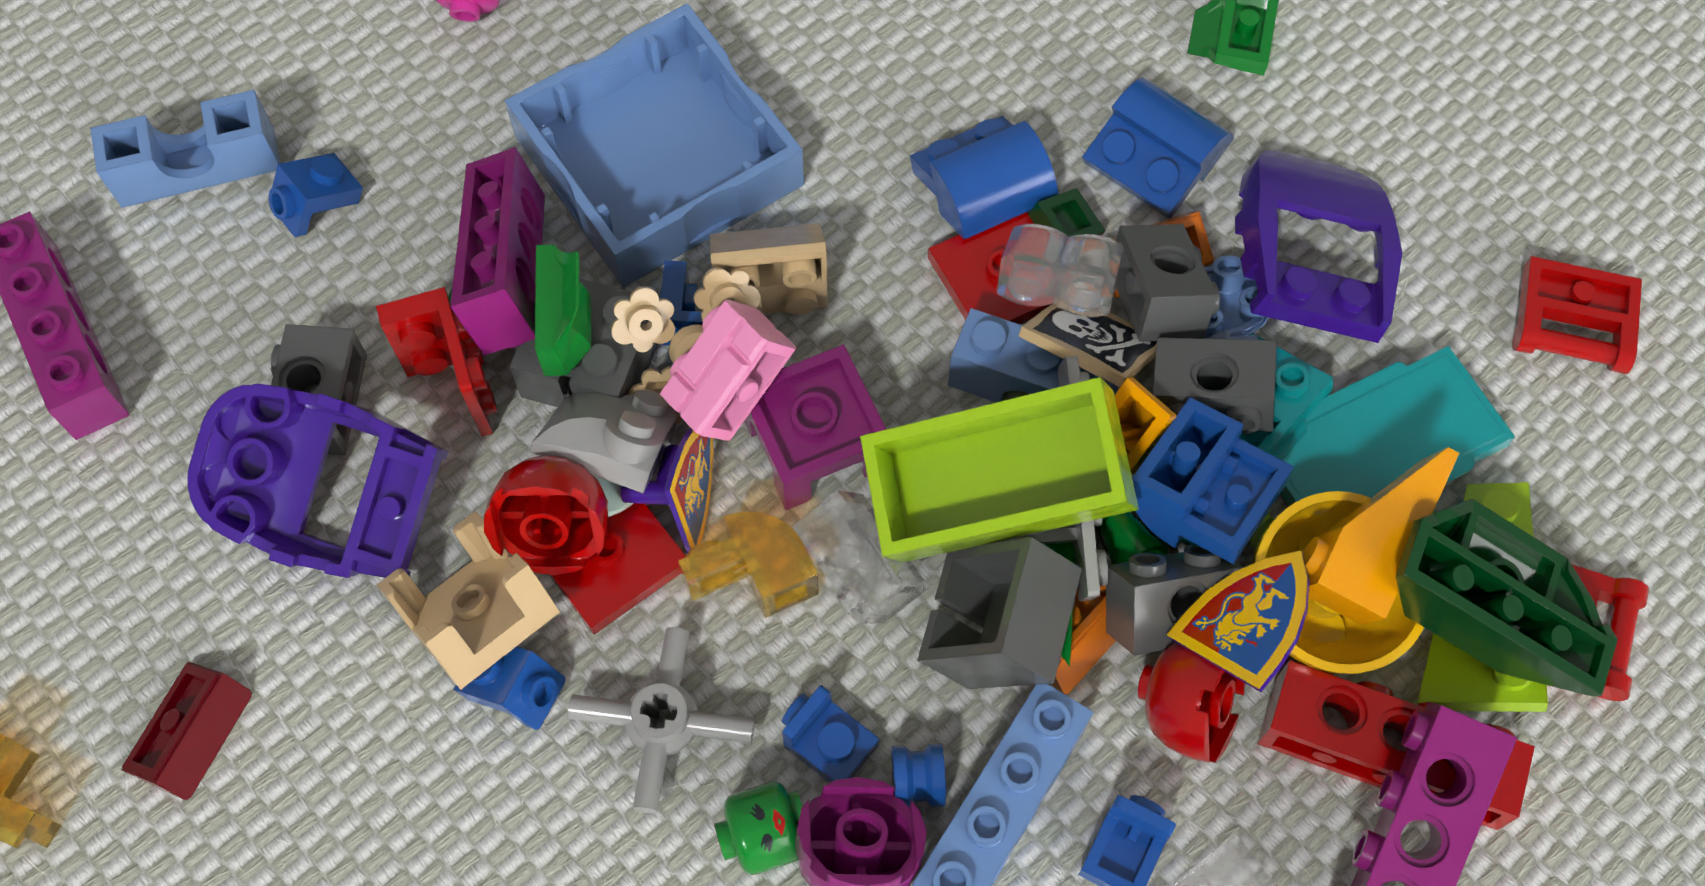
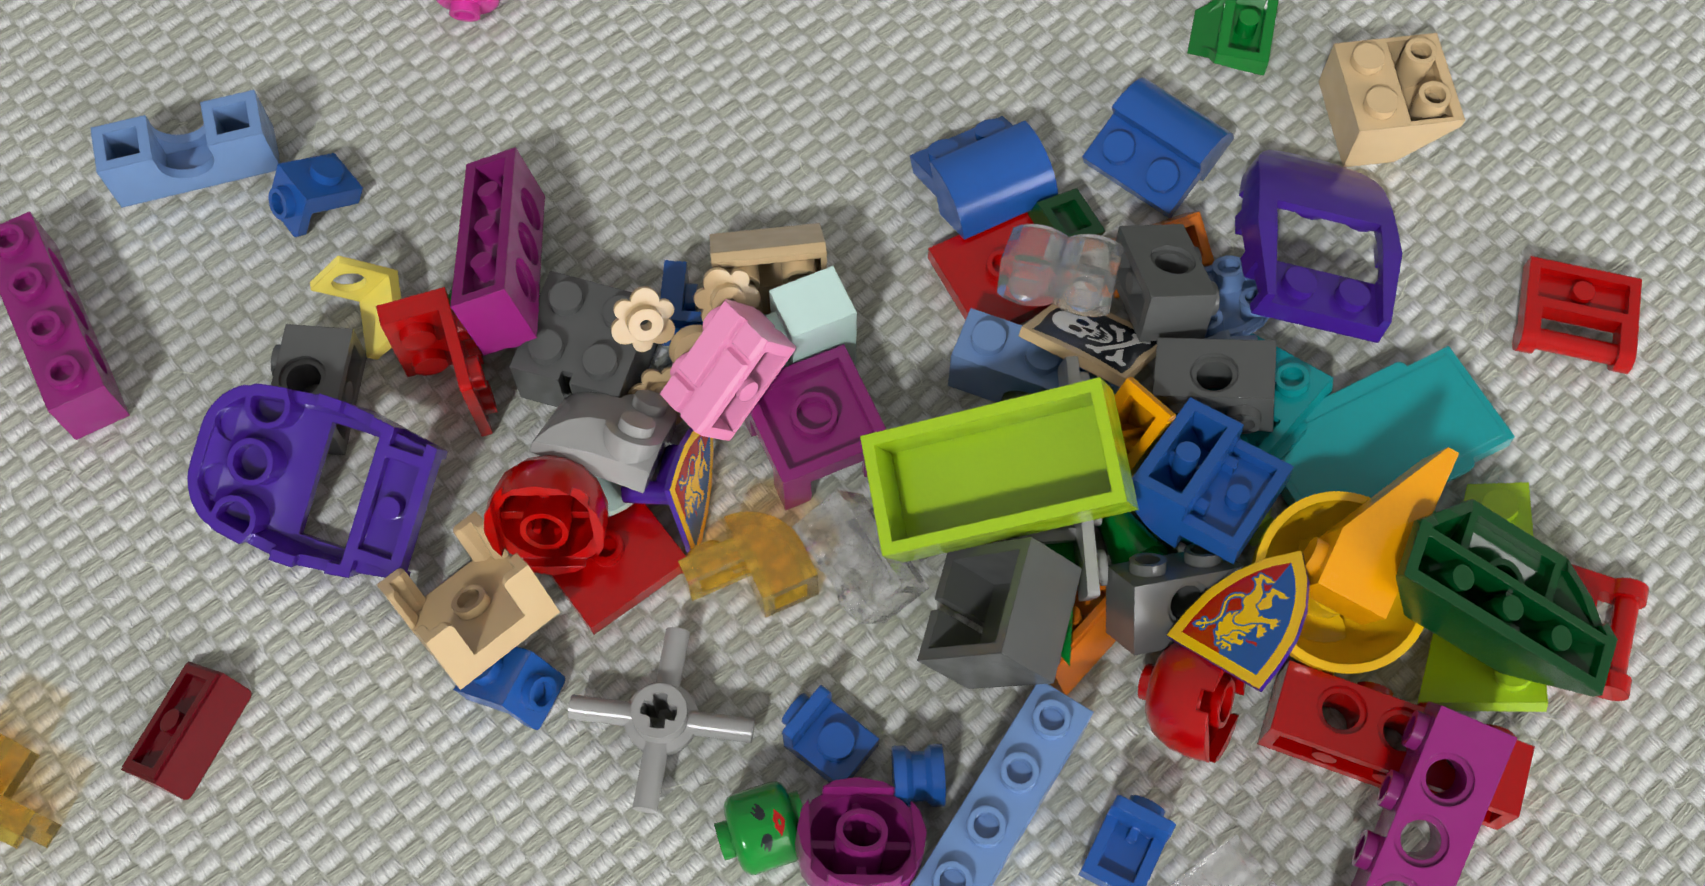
medium blue tile [504,3,804,288] -> none
green slope [535,244,591,376] -> none
none -> light yellow bracket [310,256,401,360]
none -> light aqua brick [765,266,857,368]
none -> tan slope [1318,33,1465,167]

